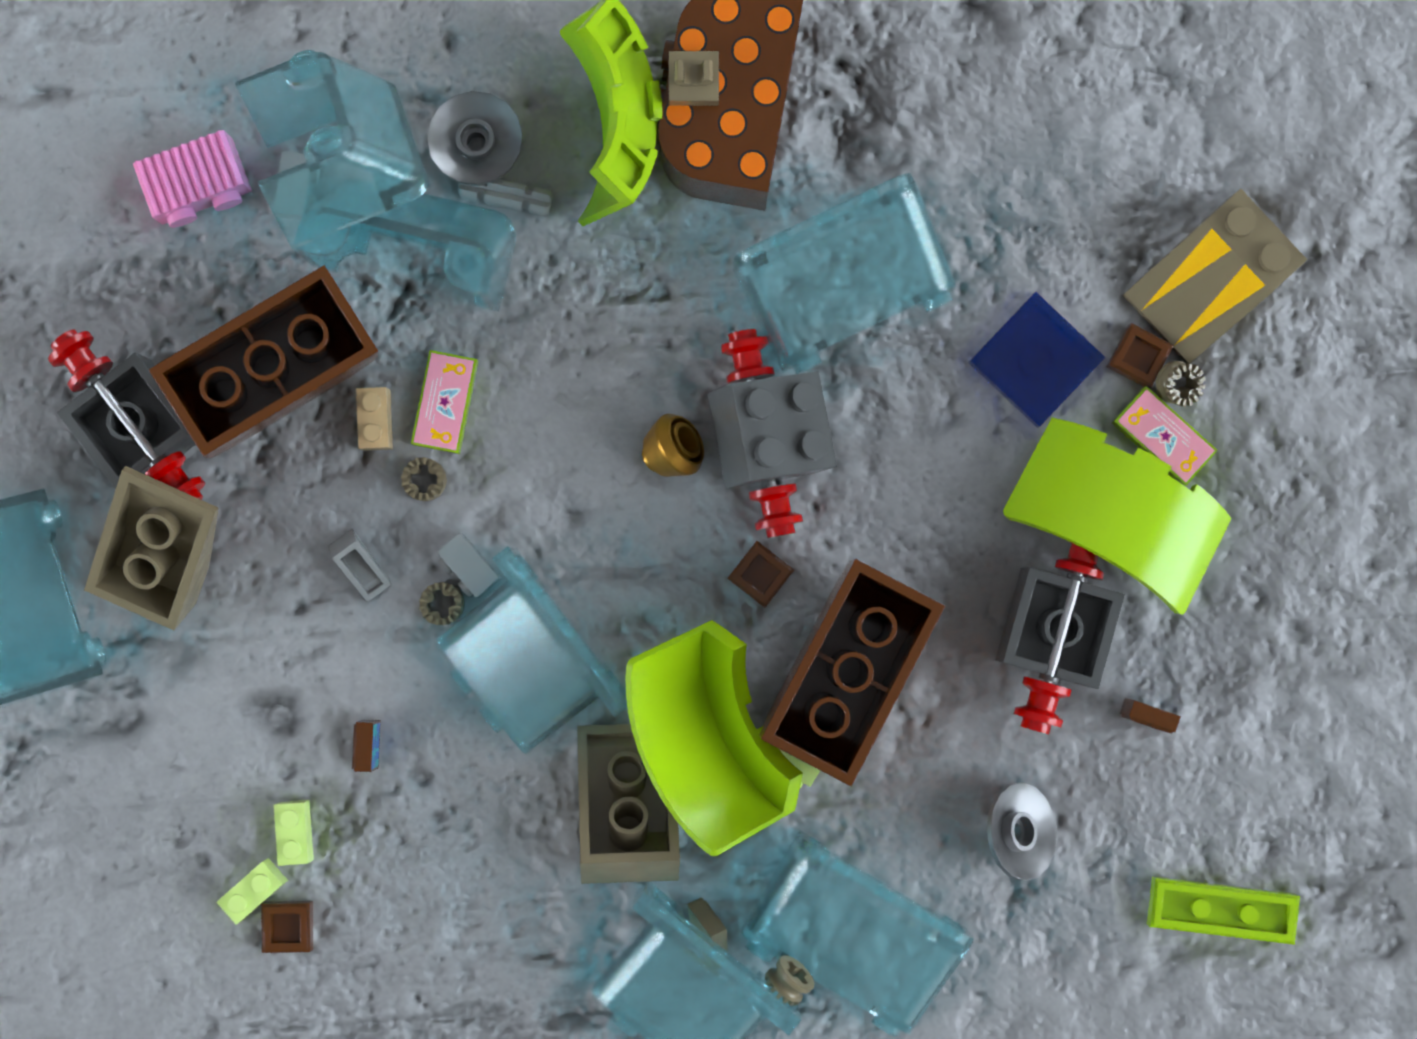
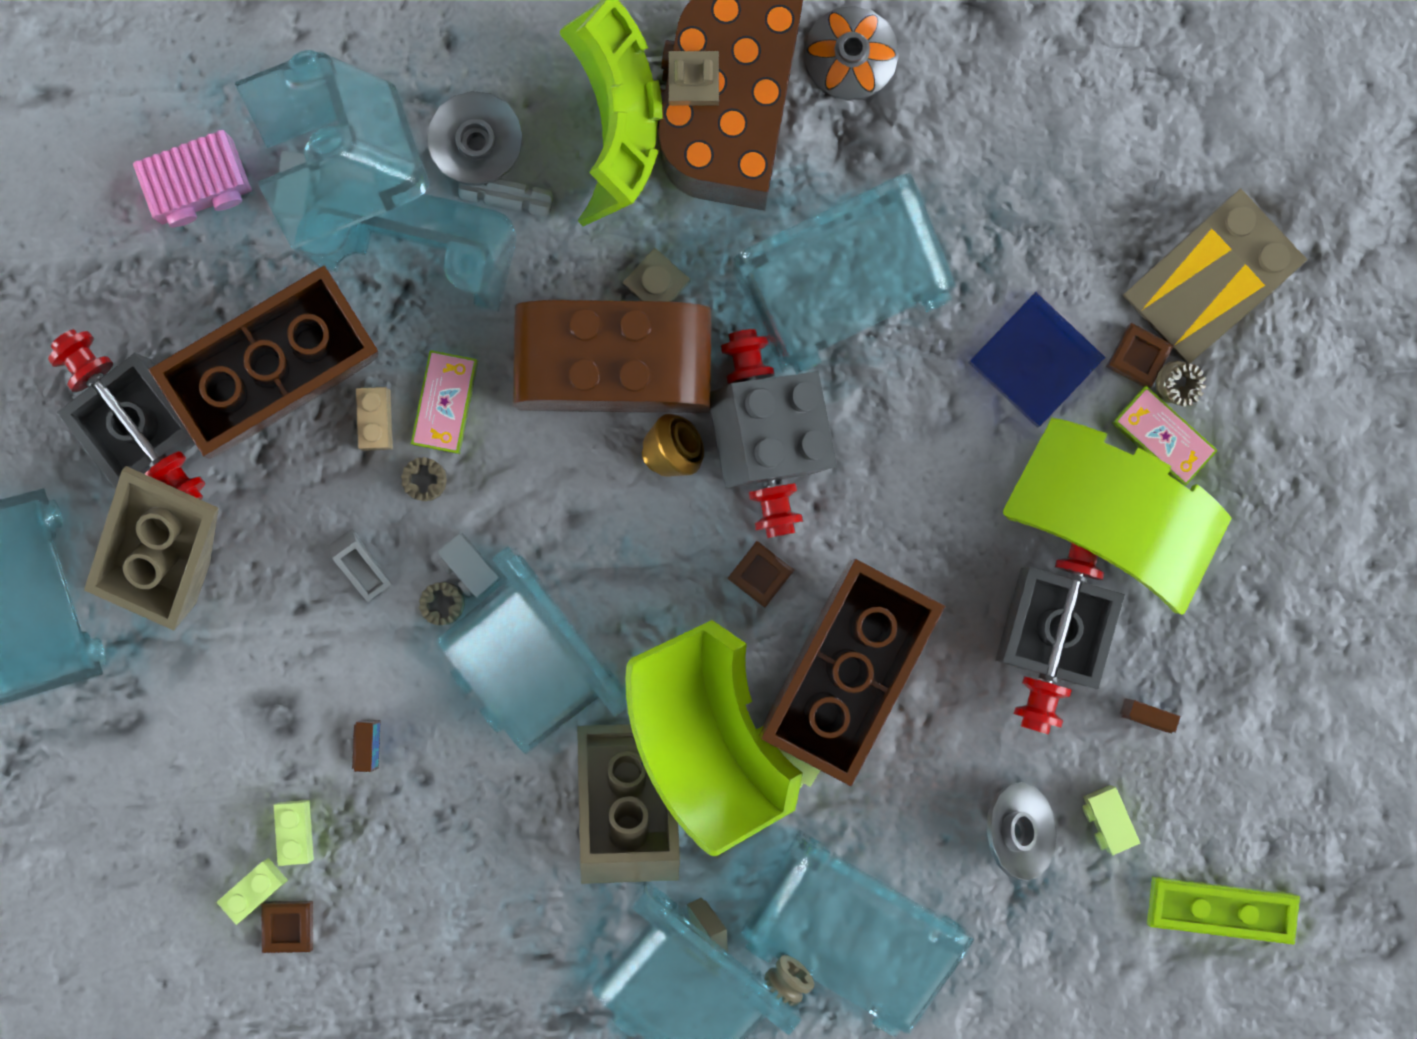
none -> reddish brown brick [513,300,712,414]
none -> dark tan plate [623,248,690,302]
none -> flat silver dish [804,6,899,101]
none -> yellowish green piece [1082,785,1141,855]

